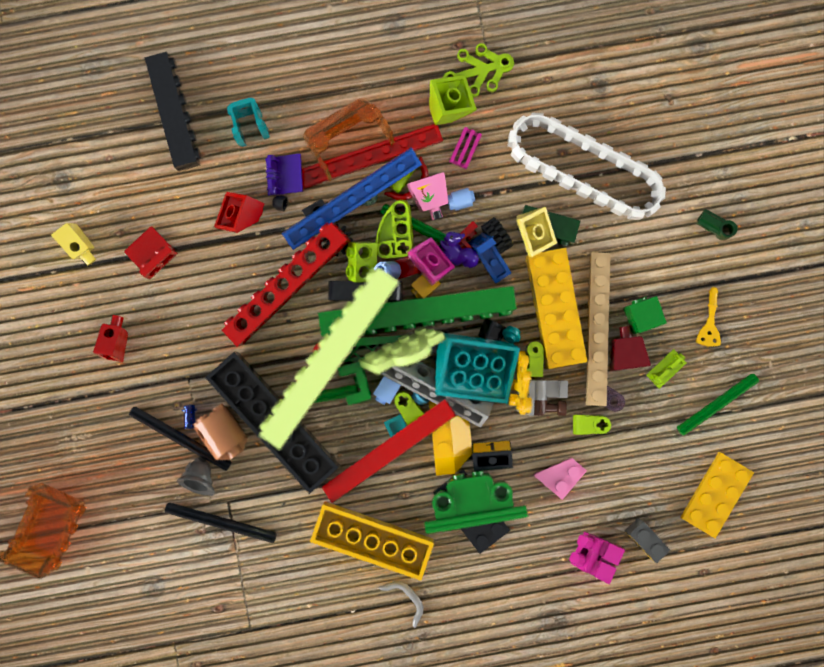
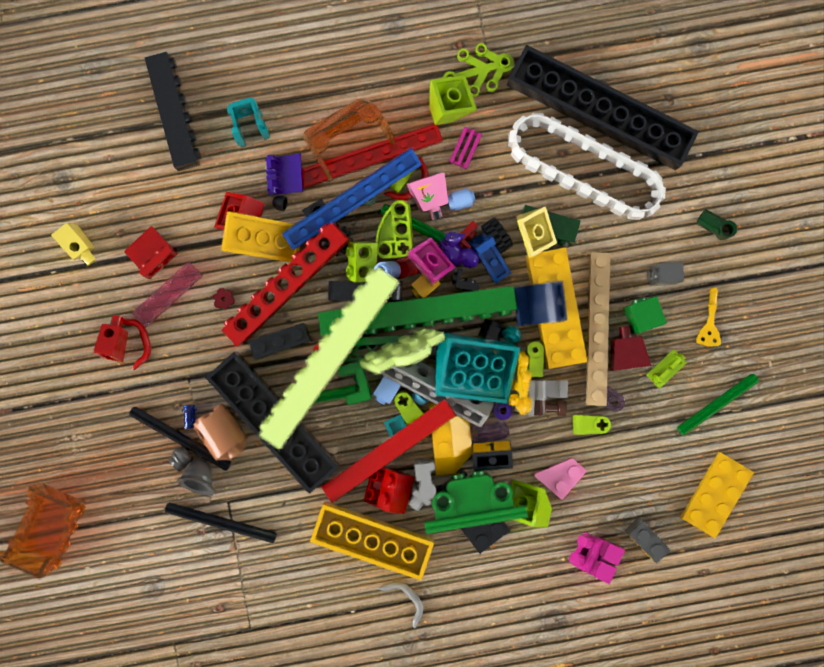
none -> red animal [123,319,152,370]
none -> clear pink plate [132,261,203,327]
none -> dark grey arm [168,447,193,472]
none -> dark red plant [213,288,235,310]
none -> yellow plate [221,212,300,262]
none -> black brick [248,323,312,360]
none -> red slope [363,467,415,514]
none -> light grey hips [409,457,436,511]
none -> black bracket [452,269,480,292]
none -> plate [471,421,510,443]
none -> dark purple plate [493,403,513,420]
none -> black brick [507,45,699,171]
none -> lime slope [511,479,552,528]
none -> dark blue panel [514,281,568,326]
none -> dark grey brick [647,262,684,286]

